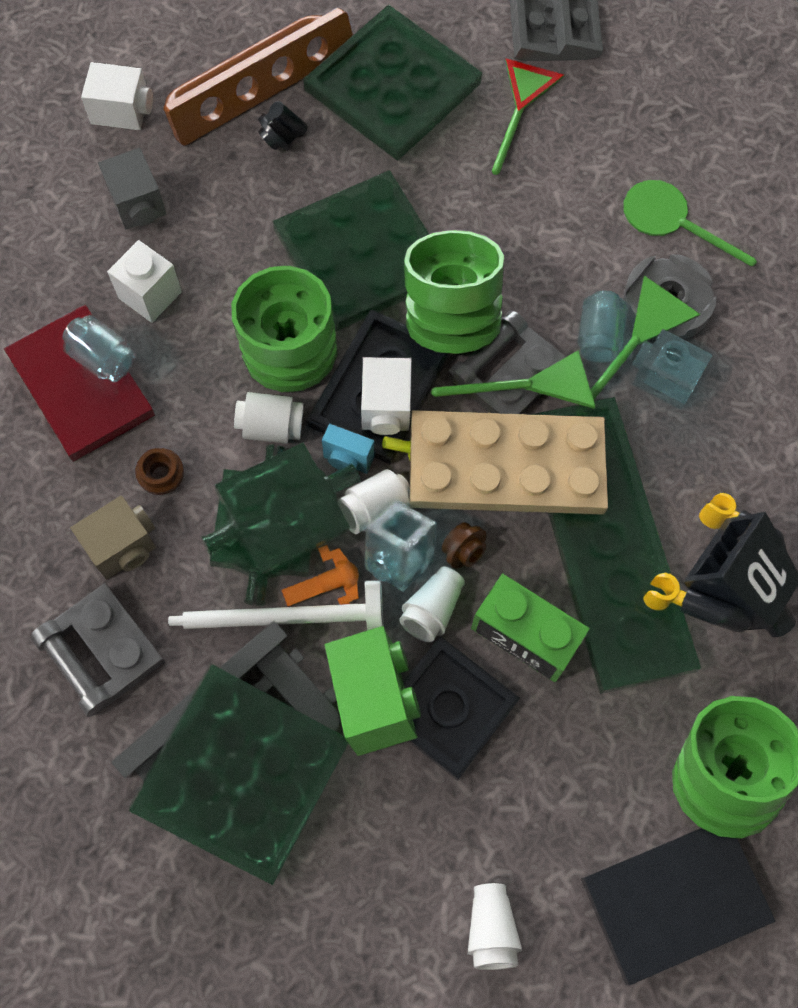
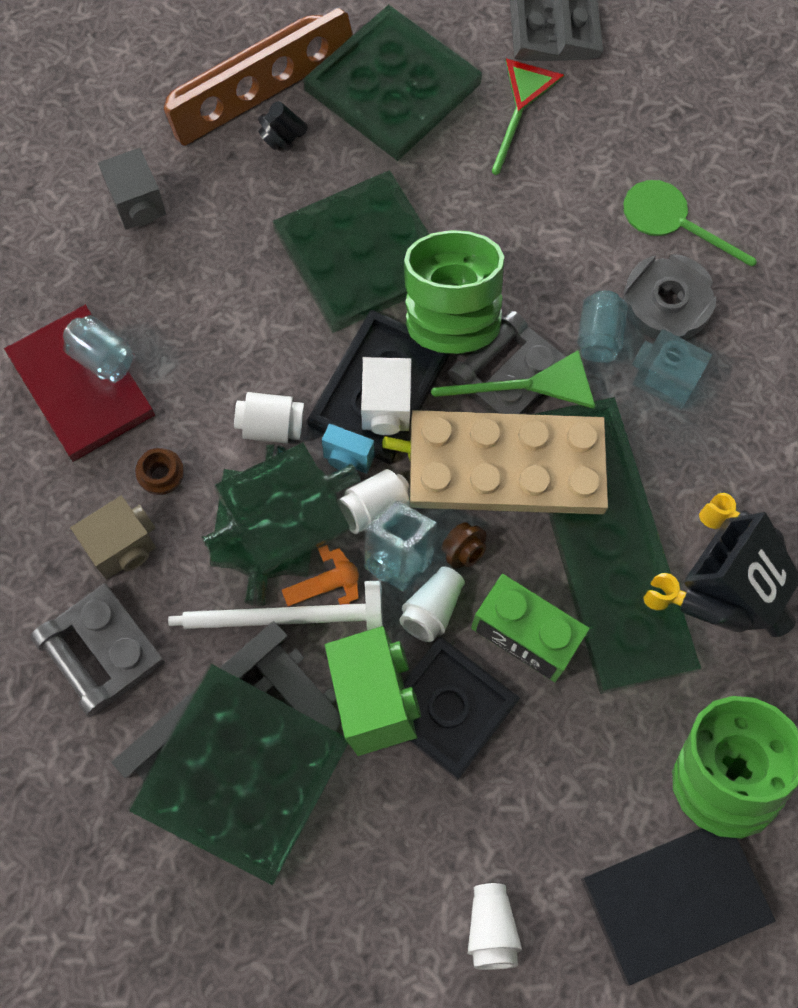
white brick [81,62,153,130] -> none
white brick [107,240,182,323] -> none
bright green wheel [231,266,337,392] -> none
bright green piece [574,276,700,416] -> none

